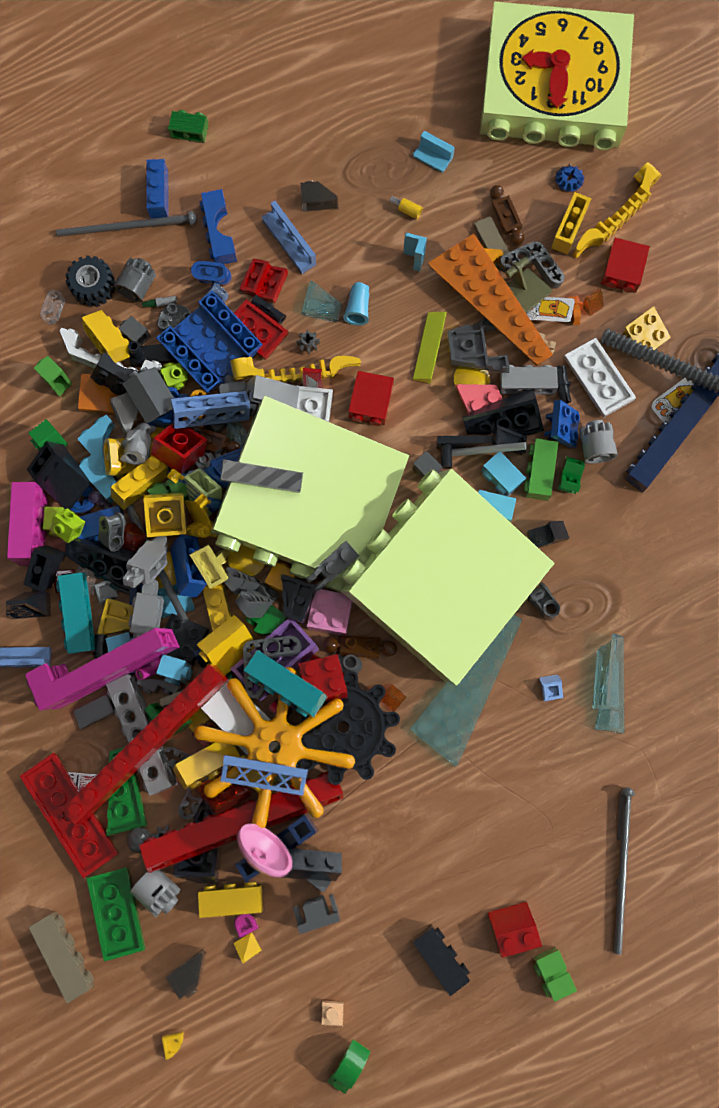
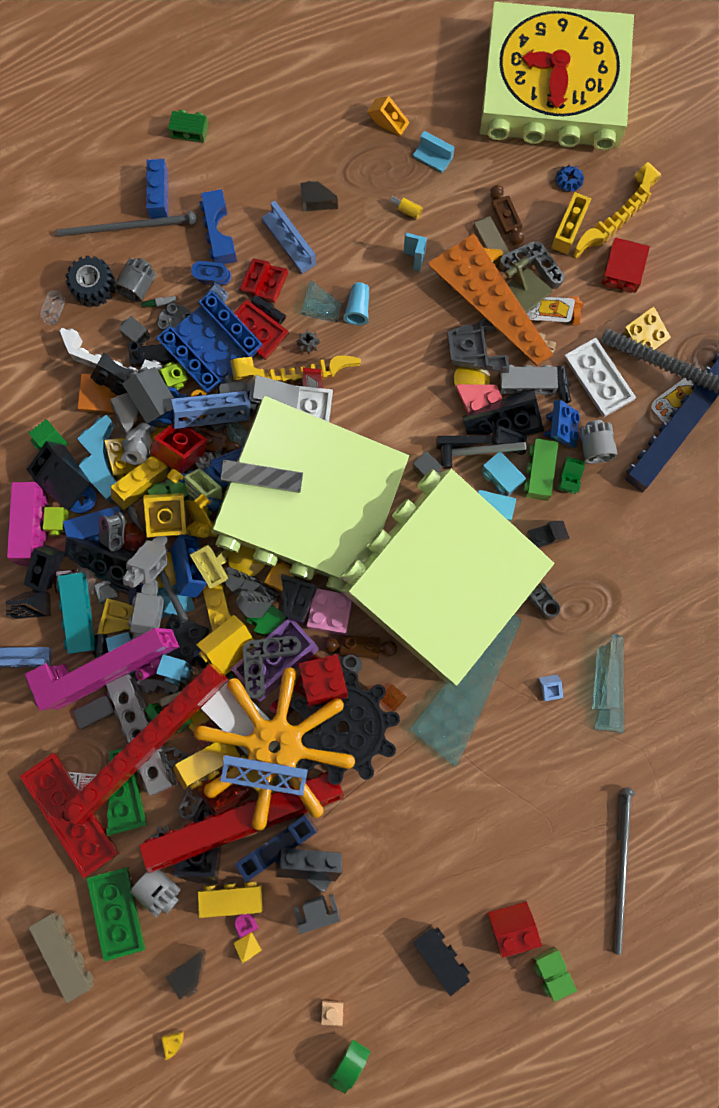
bright green piece [34,355,73,397] -> none
lime brick [50,508,85,543] -> none
yellow brick [82,310,130,363] -> none
clear purple arm [88,491,113,510] -> none
yellow plate [103,438,121,476] -> none
dark grey piece [127,827,152,853] -> none
bright pink dish [237,824,292,877] -> none
teal brick [244,650,327,717] -> none
dark grey hinge [306,541,359,592] -> none
red brick [348,371,394,426] -> none
neon yellow slope [413,312,447,384] -> none
clear orange slope [583,289,604,316] -> none
none -> light orange slope [367,96,409,136]

